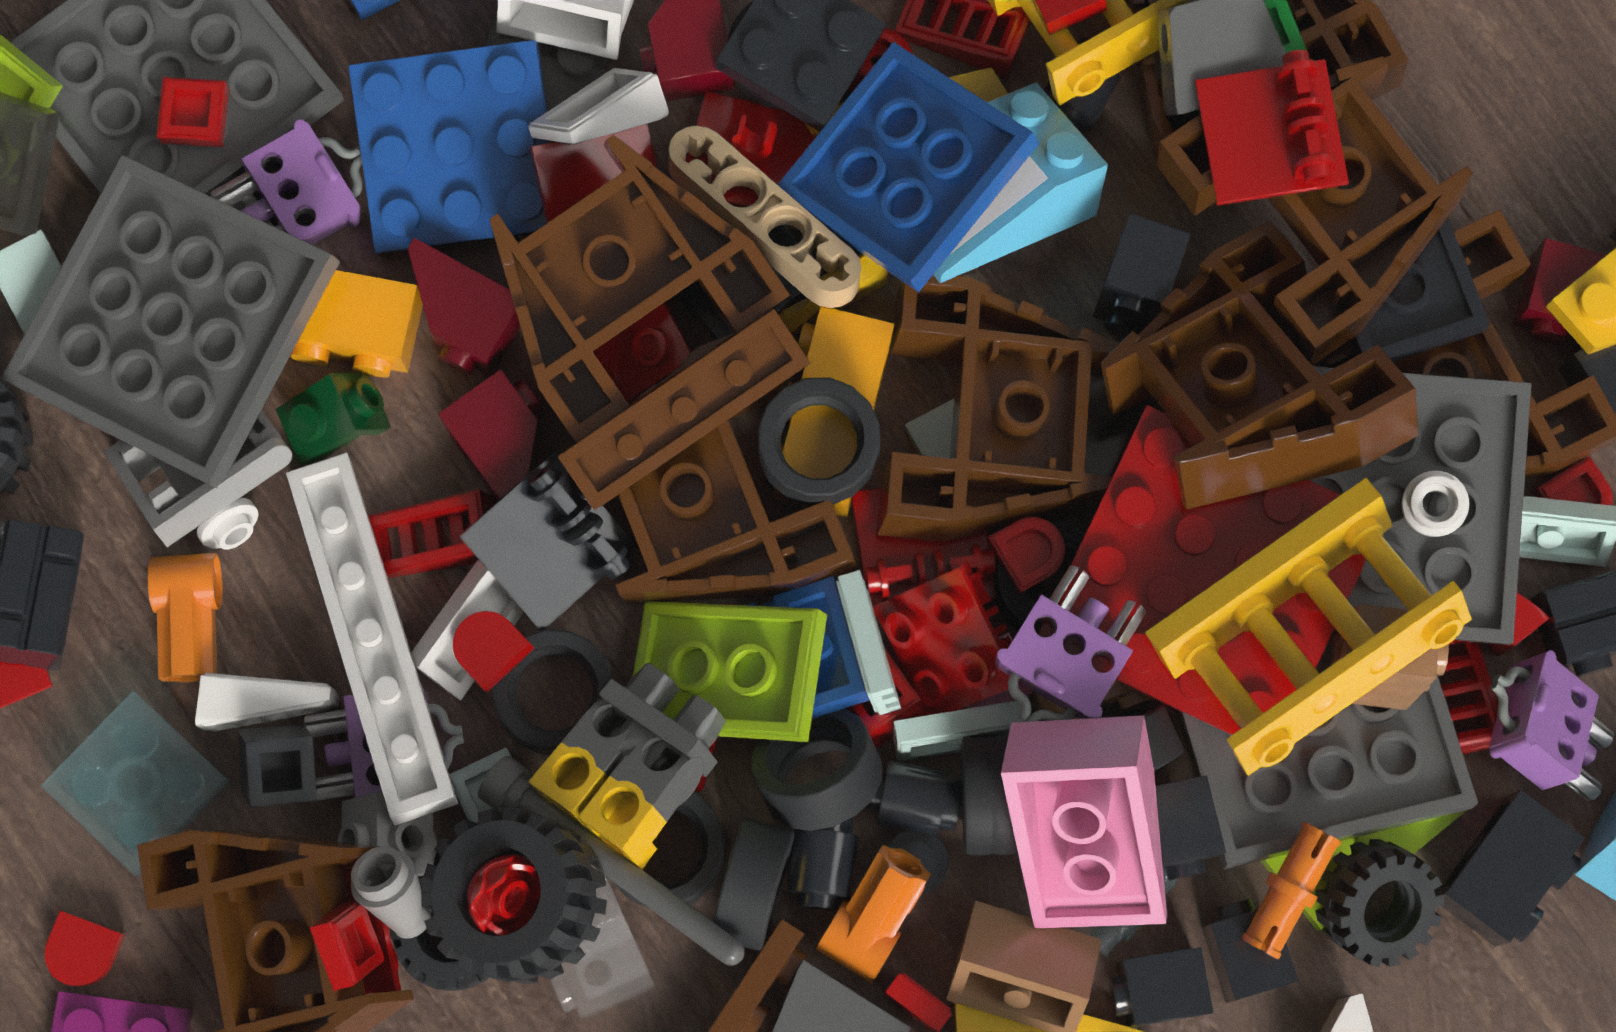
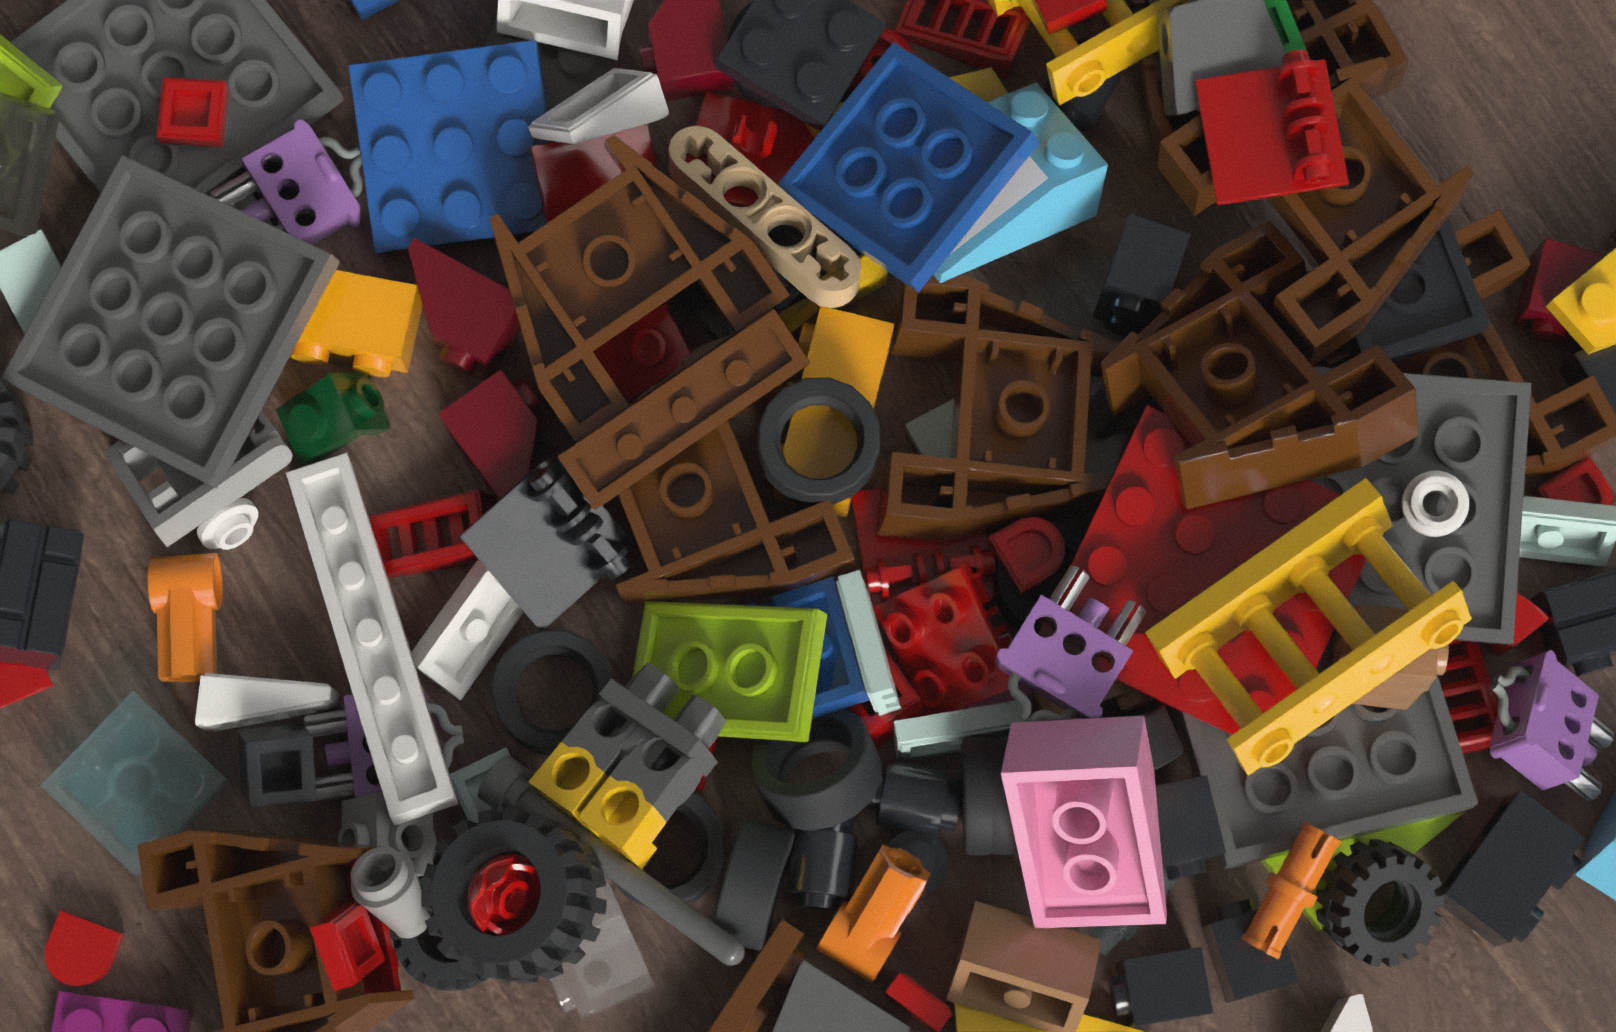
red tile [453,611,534,692] -> none

